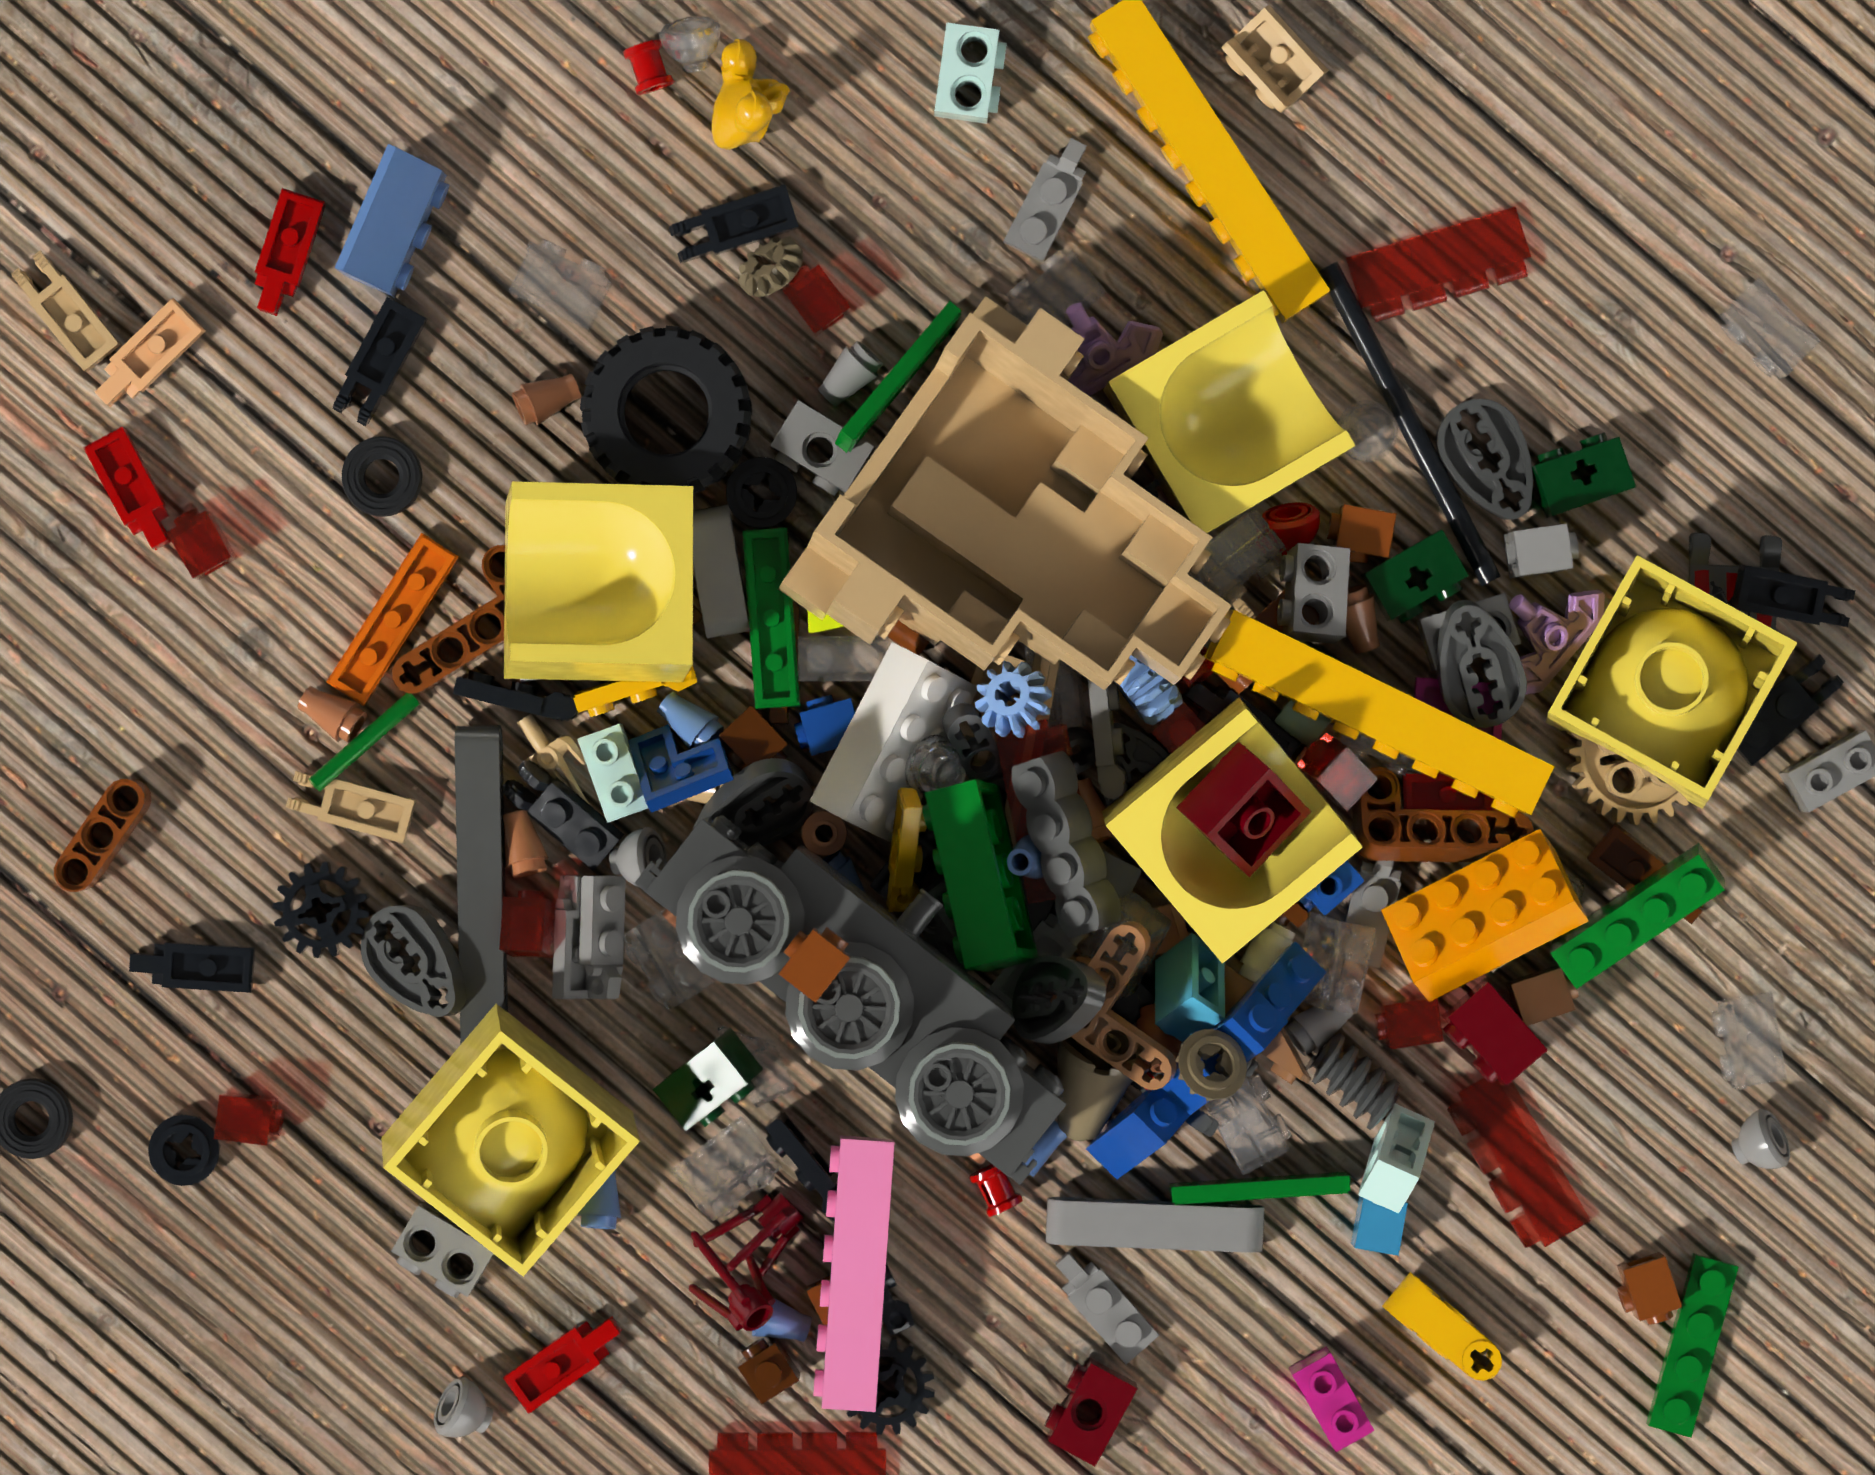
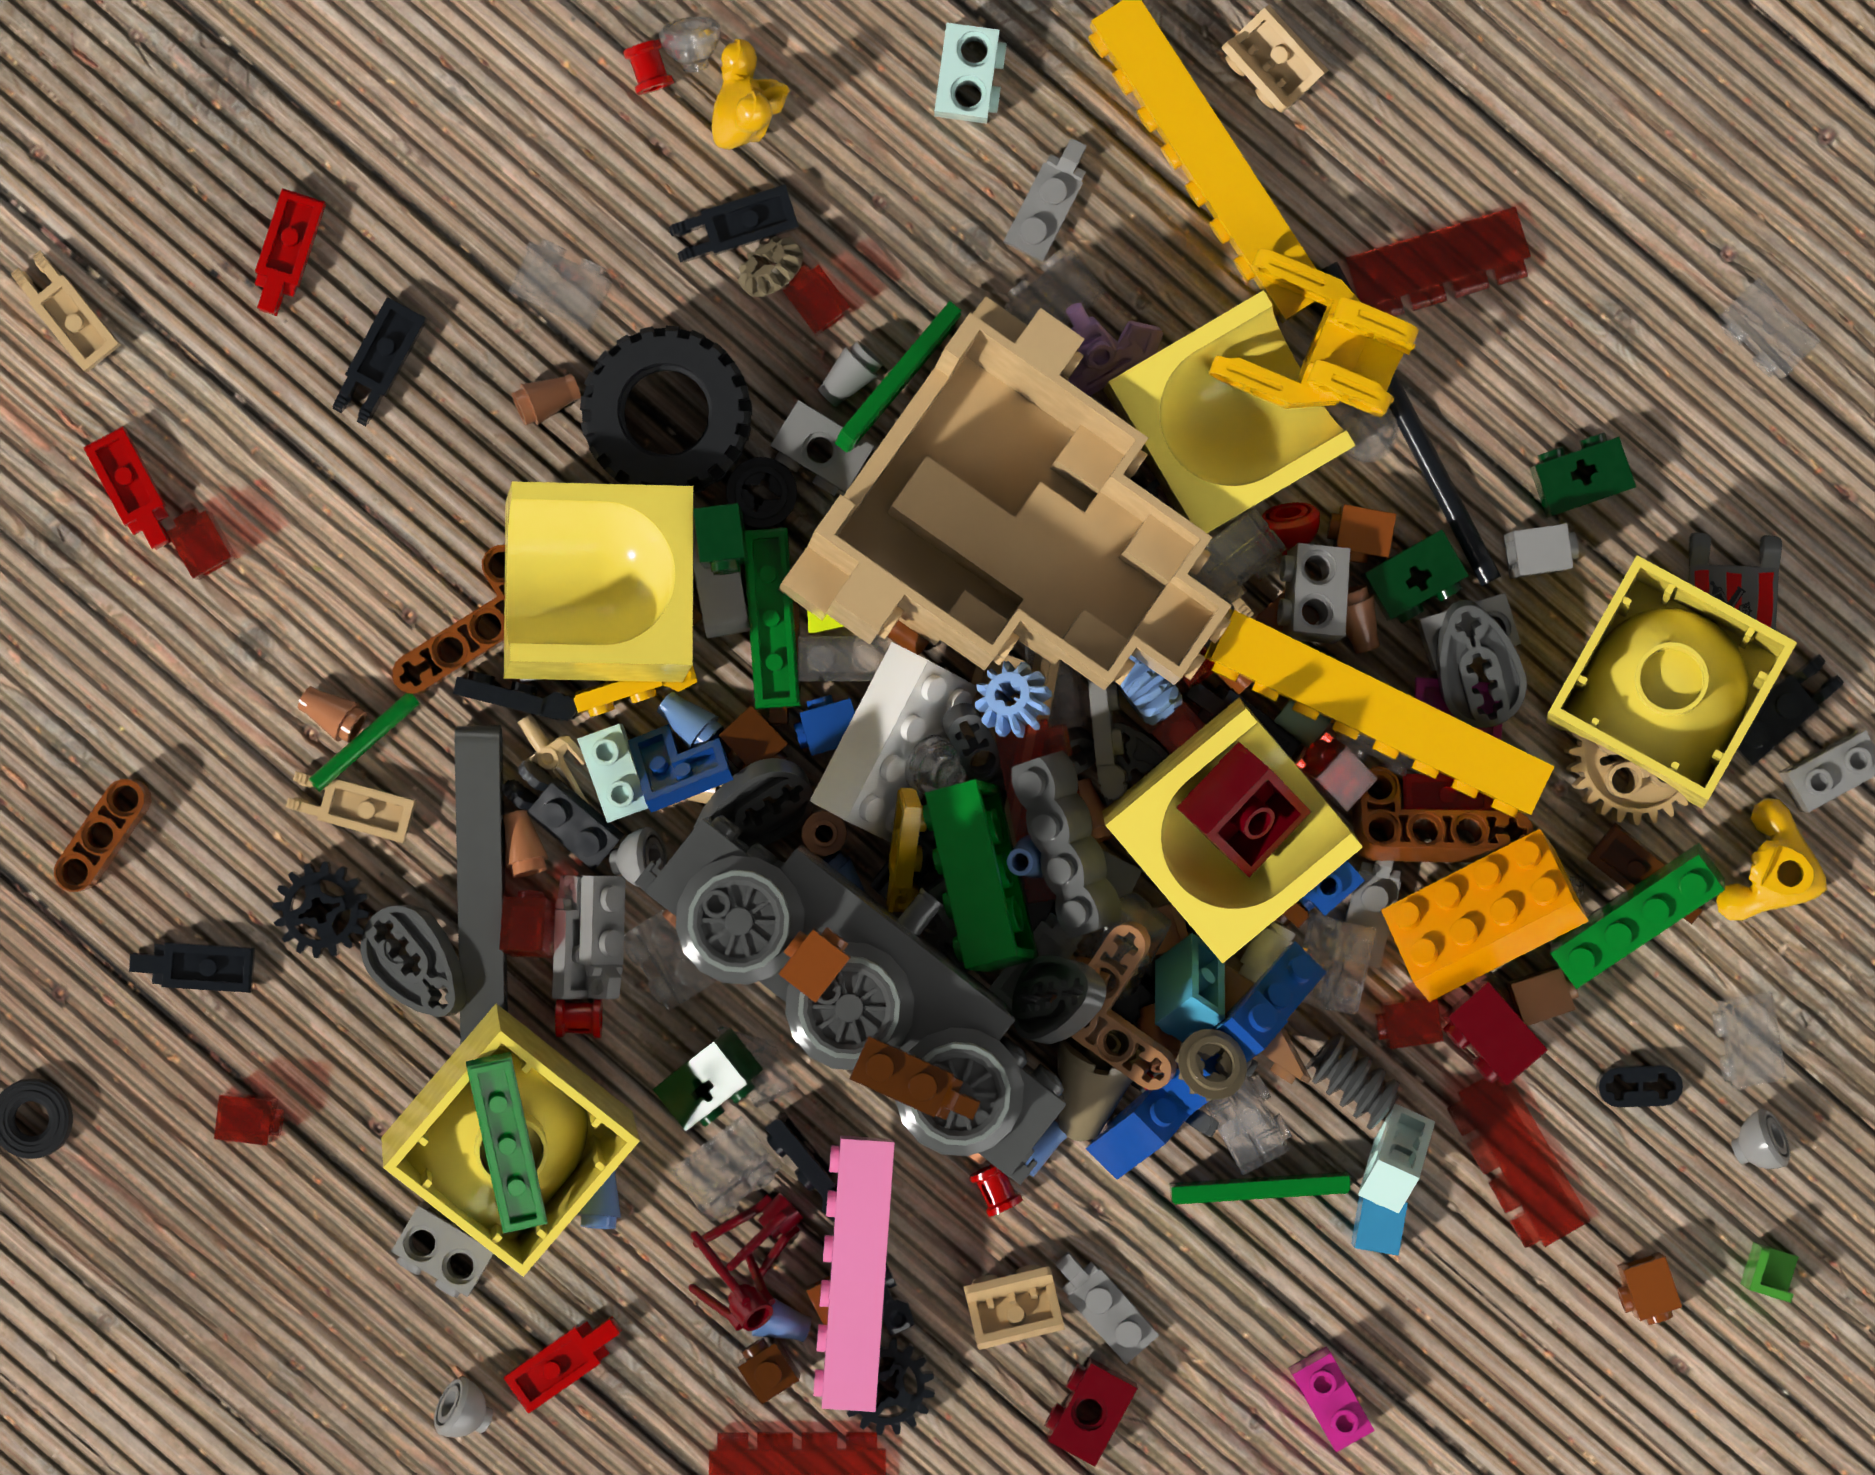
light nougat hinge [94,298,206,407] -> none
black gear [148,1114,221,1186] -> none
orange tile [326,533,460,706] -> none
medium blue slope [335,144,449,297] -> none
black tyre [342,436,423,517] -> none
light grey beam [1045,1197,1265,1253] -> none
light grey cone [1285,995,1353,1056] -> none
yellow piece [1382,1272,1502,1381] -> none
dark grey piece [1436,399,1533,520] -> none
piece [1509,590,1605,694] -> none
green plate [1646,1253,1739,1438] -> none
black hinge [1731,564,1856,627] -> none
none -> green tile [466,1052,548,1234]
none -> red bush [555,999,603,1038]
none -> dark green brick [693,503,749,575]
none -> reddish brown hinge [849,1036,981,1120]
none -> tan bracket [964,1265,1065,1350]
none -> yellow piece [1209,249,1419,418]
none -> black beam [1596,1065,1683,1107]
none -> yellow head [1716,798,1827,921]
none -> bright green panel [1740,1242,1799,1303]

